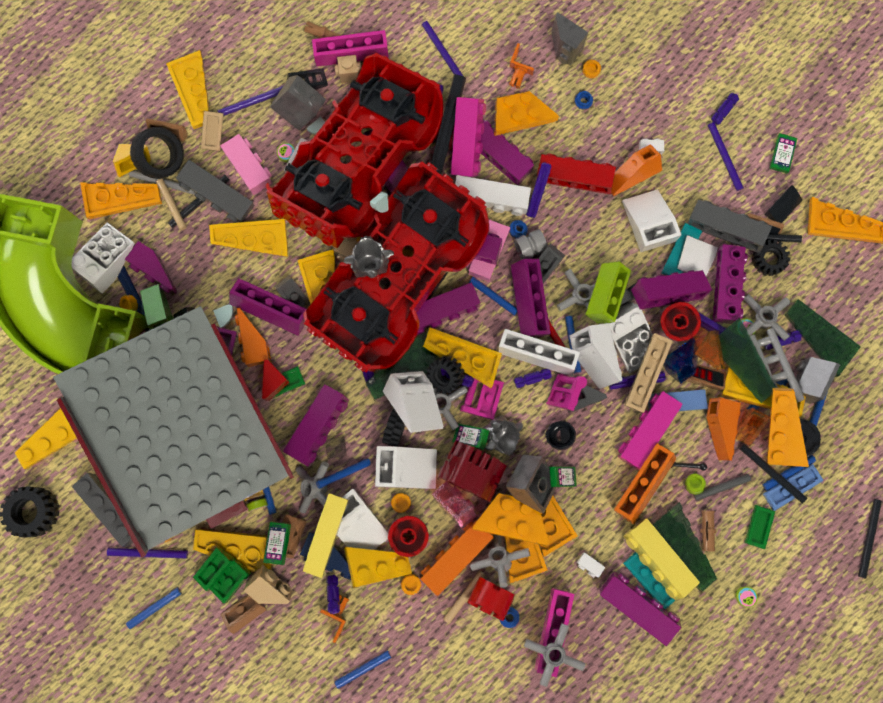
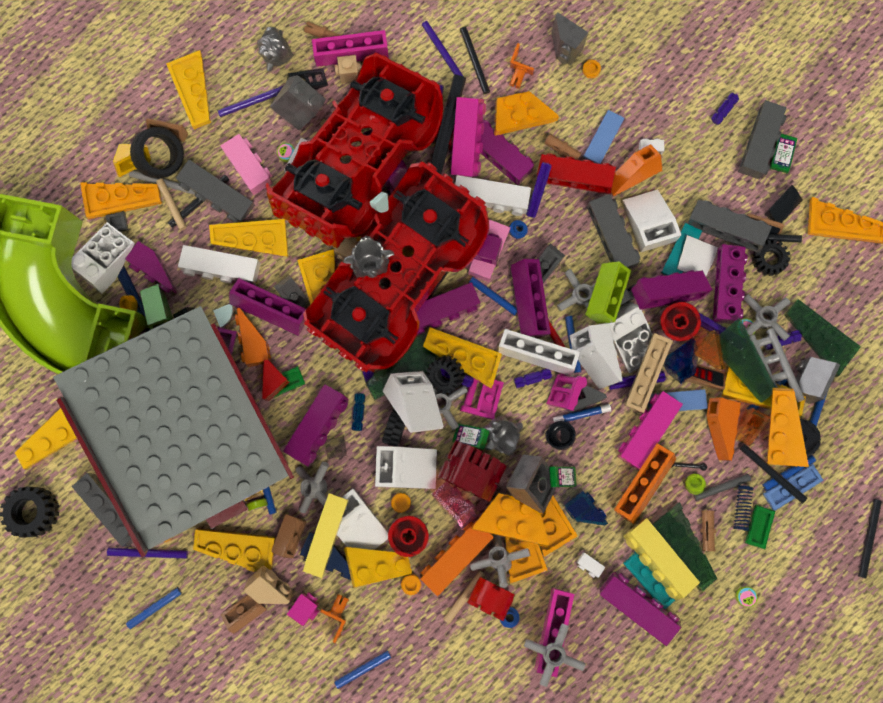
green slope [193,547,251,604] -> none
tan tile [201,111,224,151] -> none
tile [263,522,291,565] -> none
light aqua tile [307,116,325,135] -> none
blue bar [316,458,371,489] -> none
dark purple axle [326,575,340,615] -> none
light grey wheel [514,229,547,260] -> none
blue plate [575,91,593,110] -> none
dark purple bar [707,122,744,191] -> none
none -> dark grey tile [106,211,129,232]
none -> white brick [178,245,261,285]
none -> flat silver hair [257,27,293,72]
none -> dark pink brick [287,592,320,626]
none -> axle [351,393,365,432]
none -> black bar [460,27,490,94]
none -> medium nougat pin [544,133,582,160]
none -> blue bar [553,404,611,423]
none -> clear blue slope [562,491,608,526]
none -> medium blue tile [583,110,624,164]
none -> dark grey brick [587,194,640,269]
none -> dark blue piece [733,485,754,531]
none -> dark grey brick [738,100,787,179]

